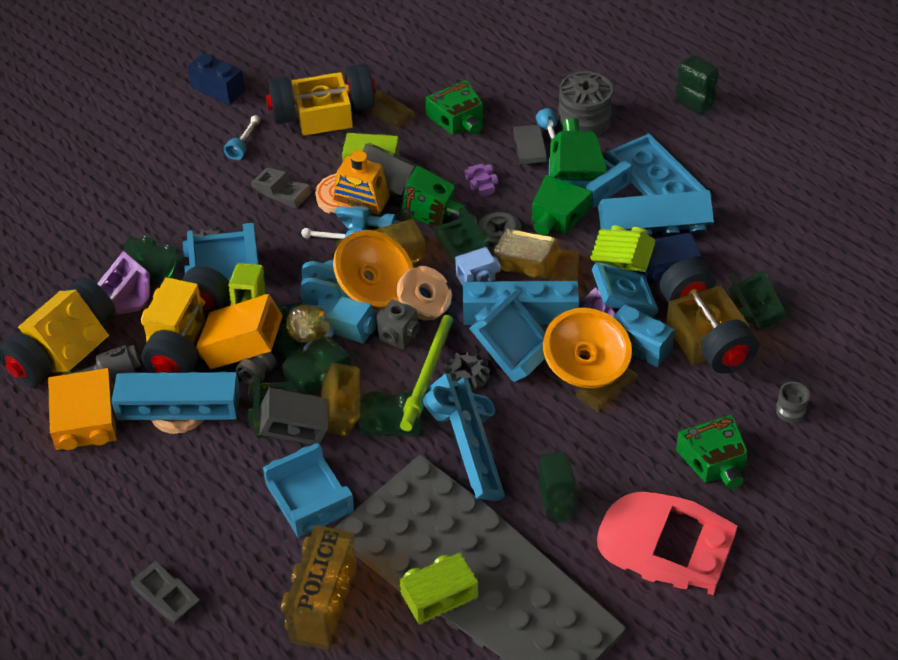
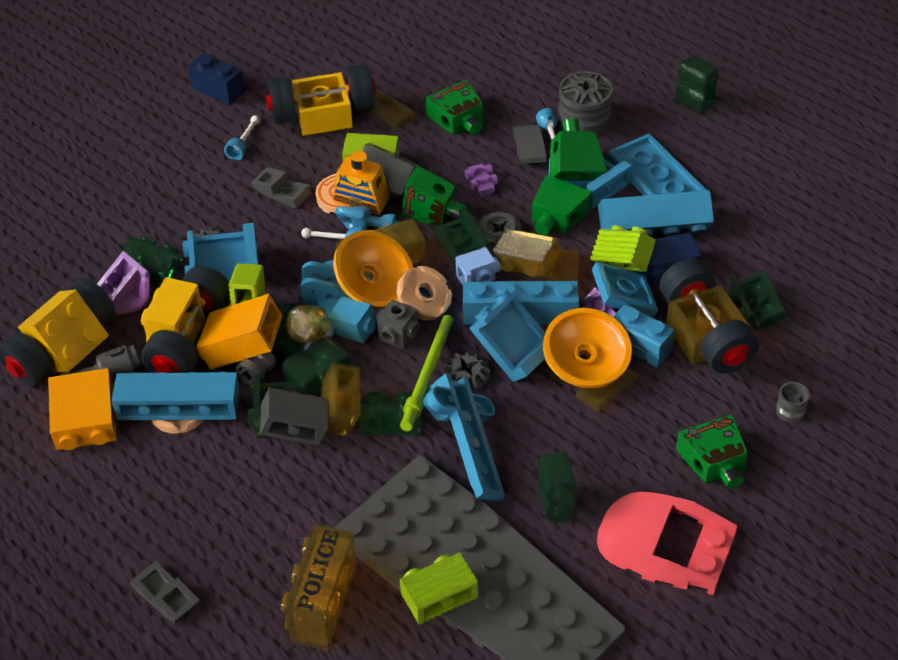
dark azure panel [263,443,354,538] -> none

